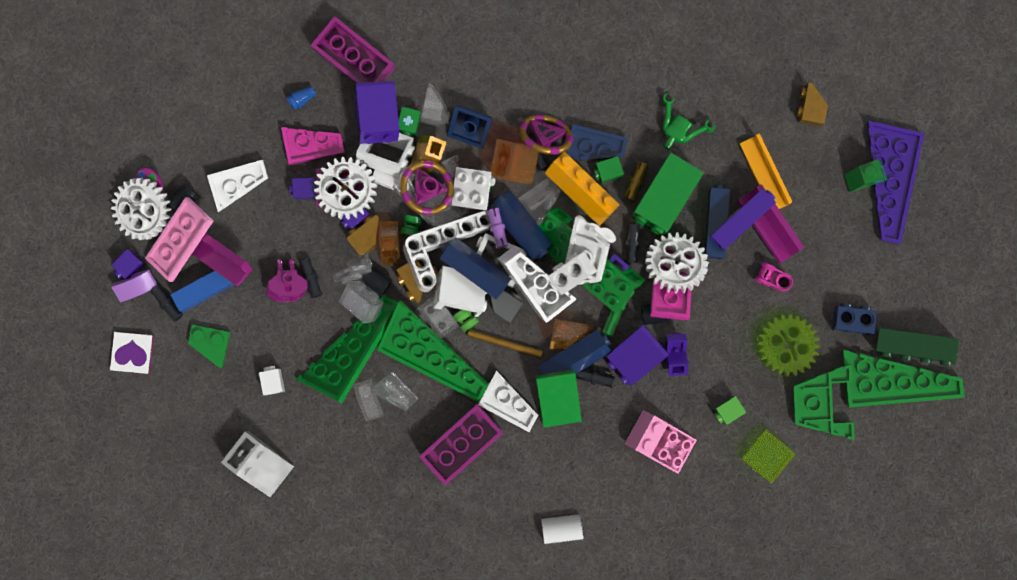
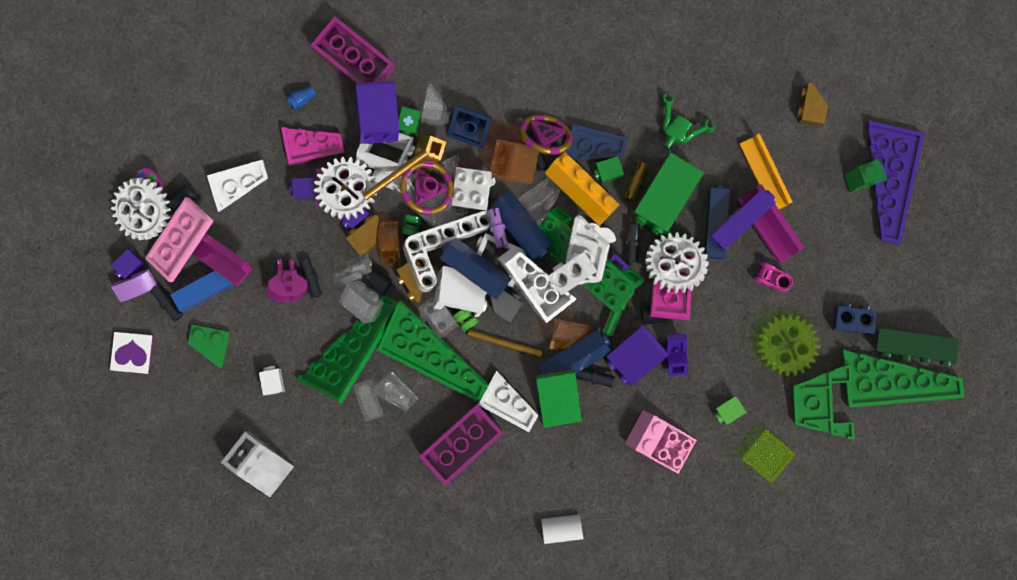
none -> pearl gold bar [362,149,429,201]

